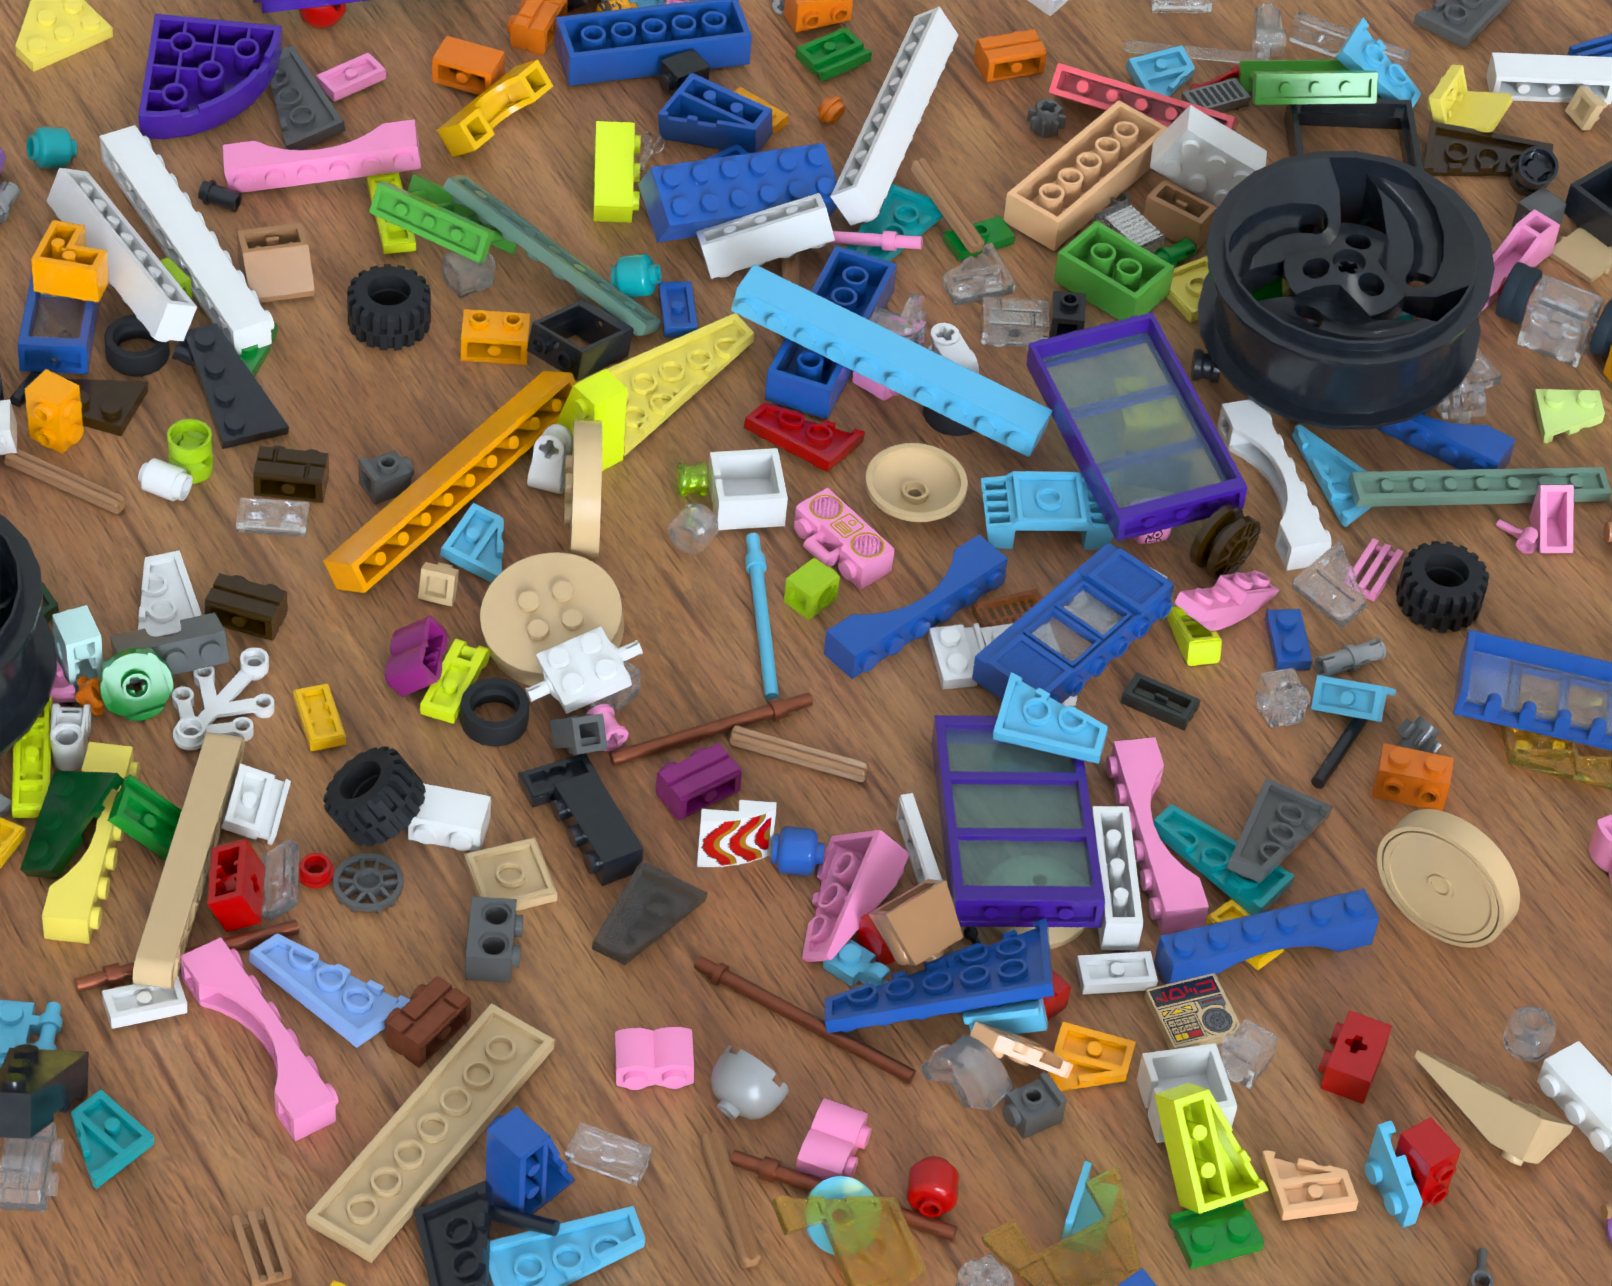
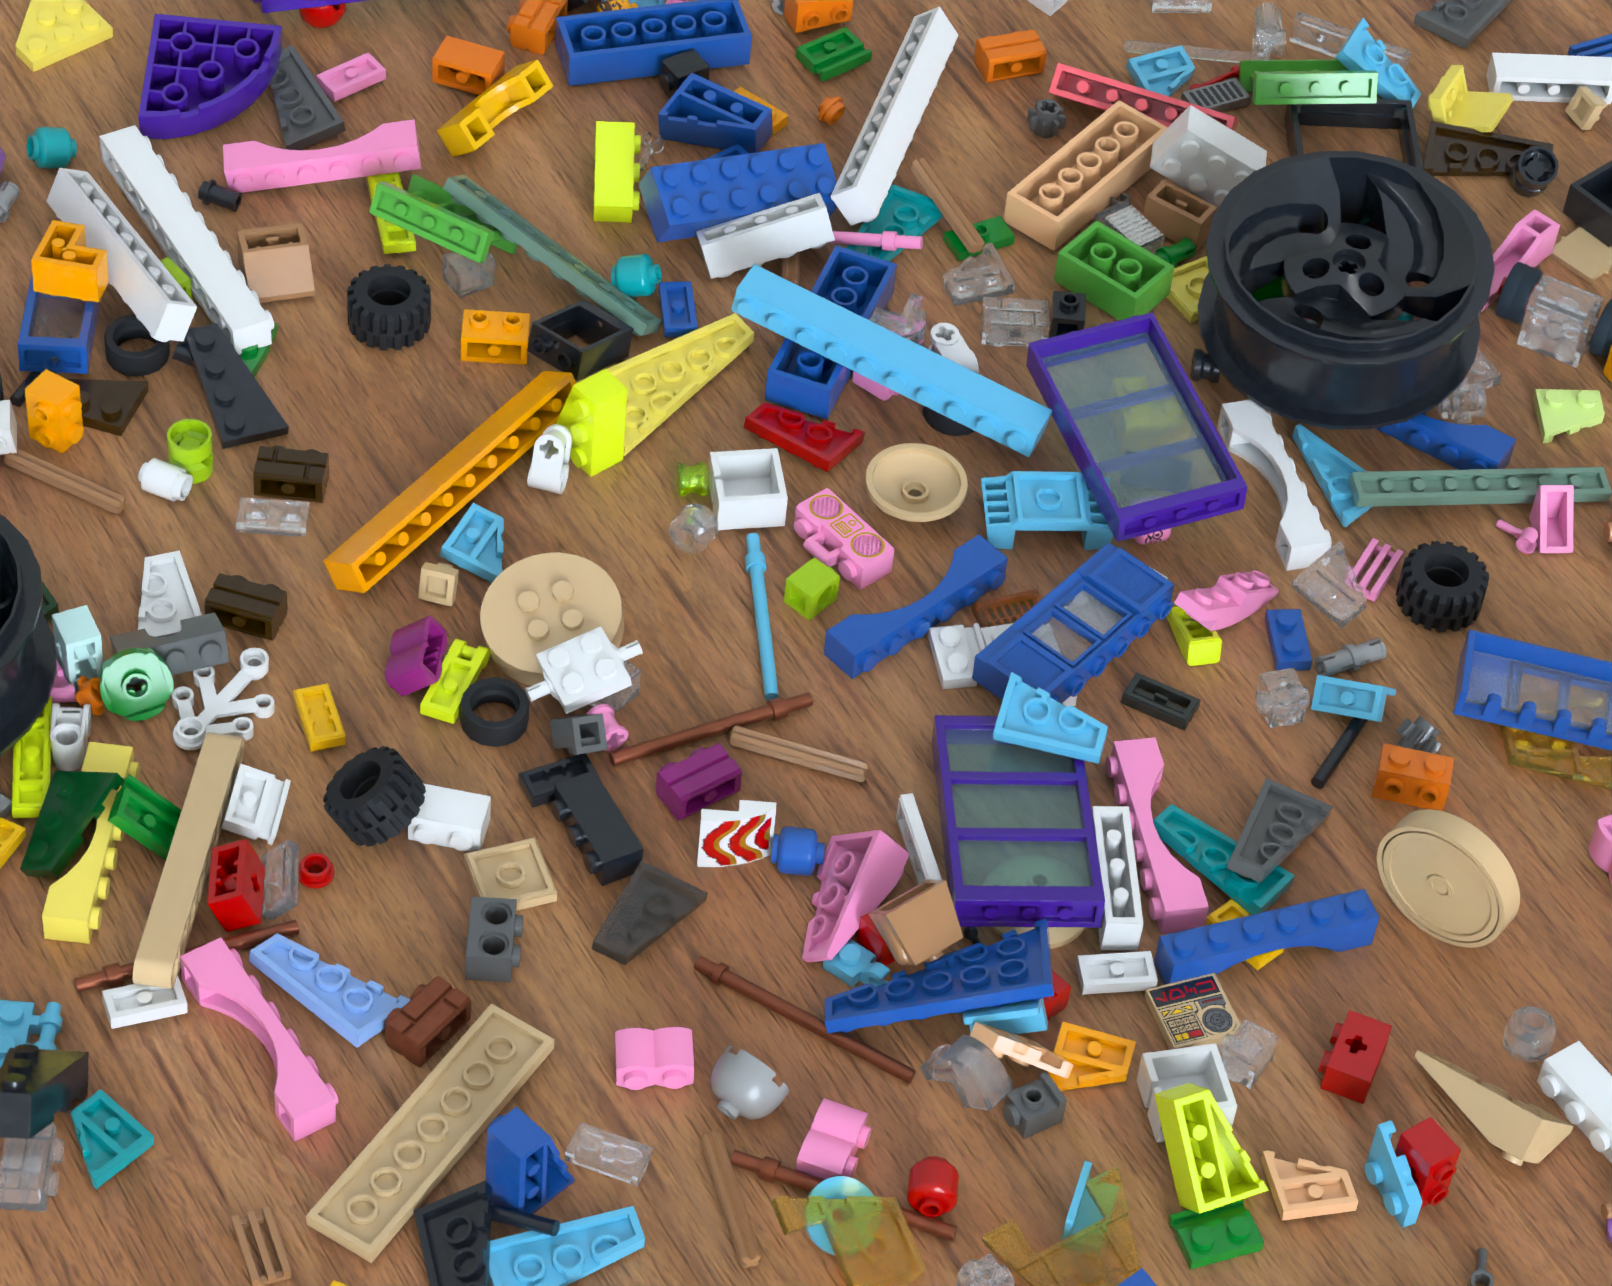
dark grey wheel [333,853,403,913] -> none
dark grey brick [358,450,414,505] -> none
tan brick [564,420,602,560] -> none
dark brown wheel [1189,503,1261,580] -> none
dark grey brick [1512,187,1567,227] -> none

